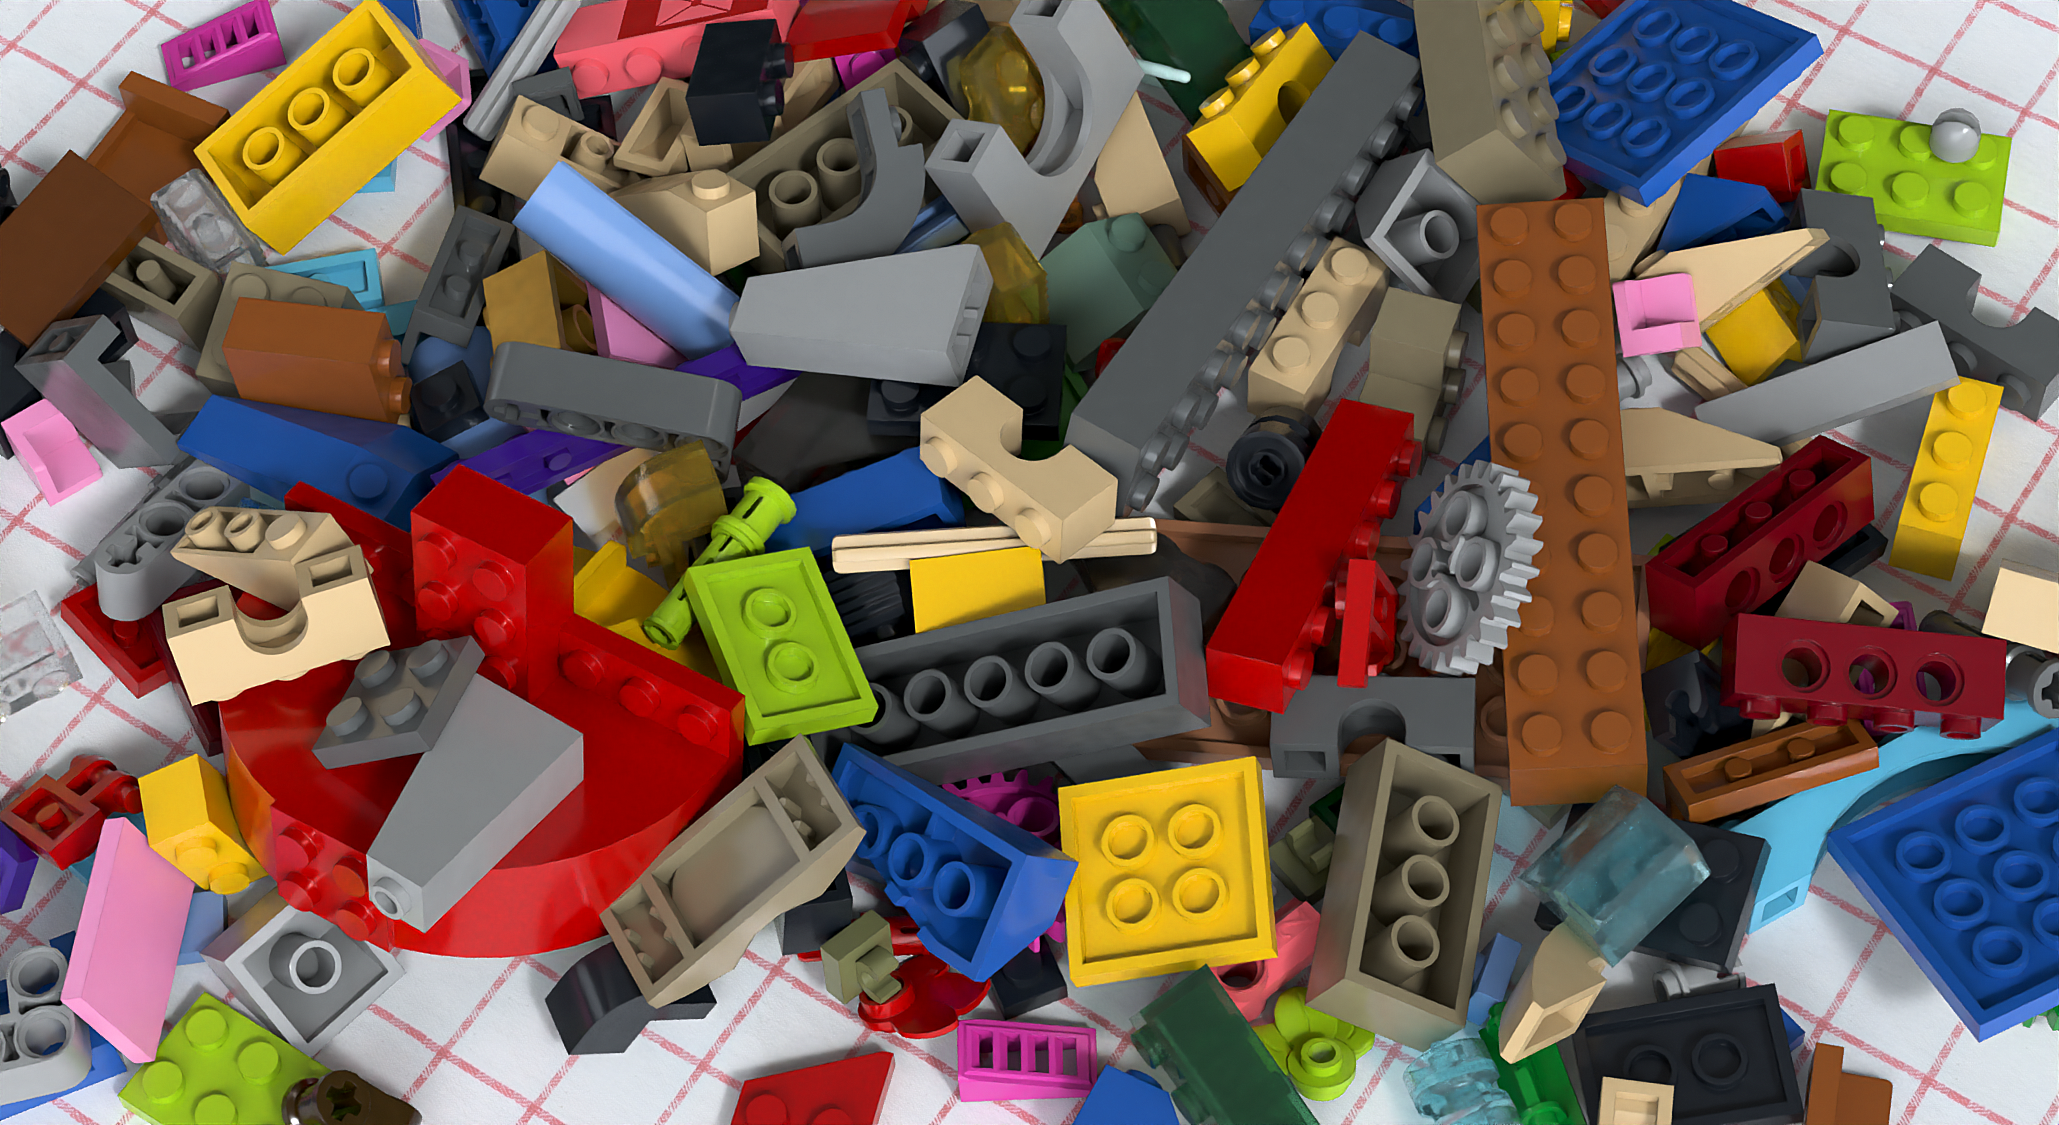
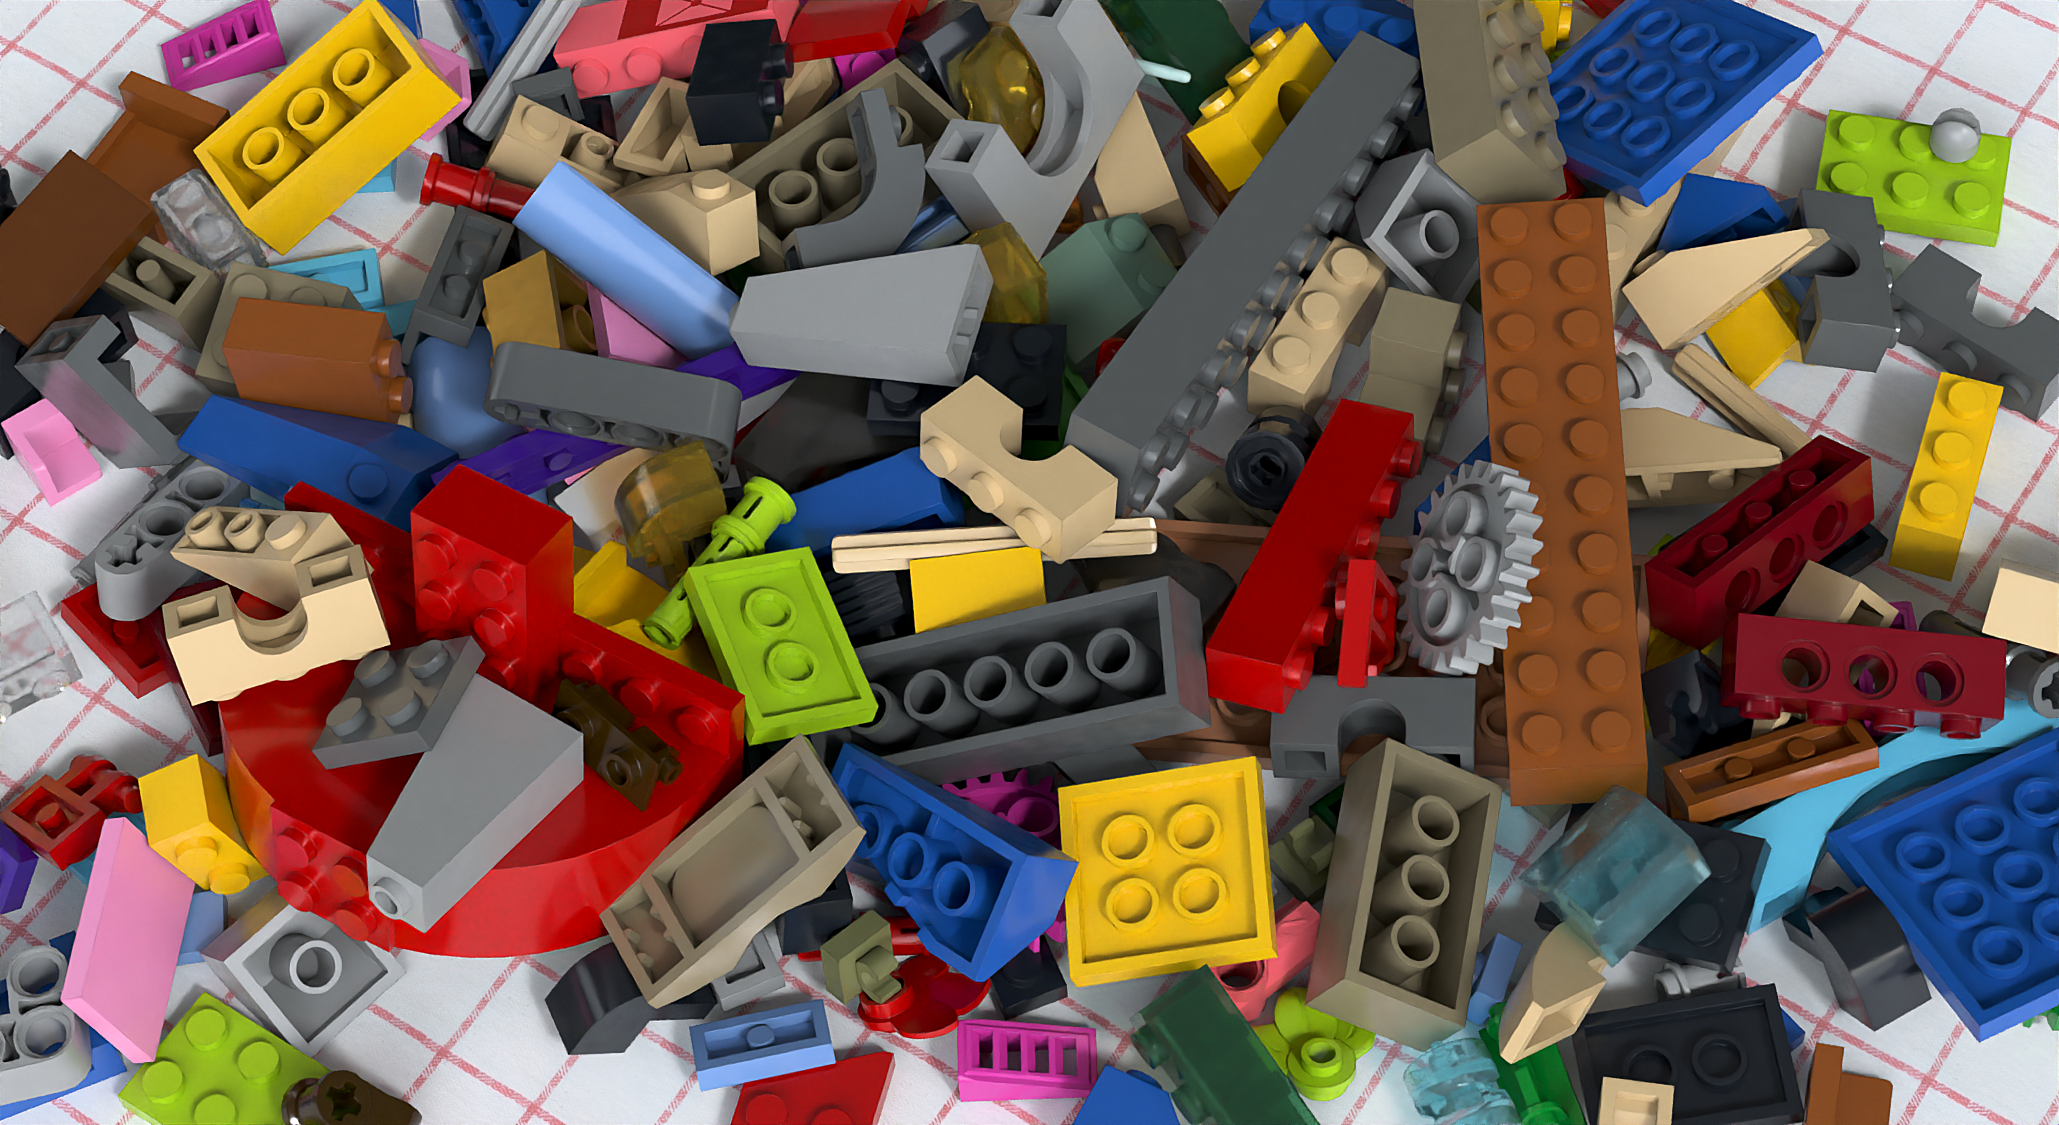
black plate [409,360,490,443] -> none
bright pink panel [1612,273,1702,358] -> none
light grey tile [1694,320,1961,448] -> none
red panel [1713,129,1812,203] -> none
none -> red pin [419,152,536,220]
none -> dark brown hinge [551,678,684,812]
none -> medium blue plate [689,999,836,1092]
none -> light grey plate [710,930,786,1012]
none -> black brick [1781,885,1932,1032]

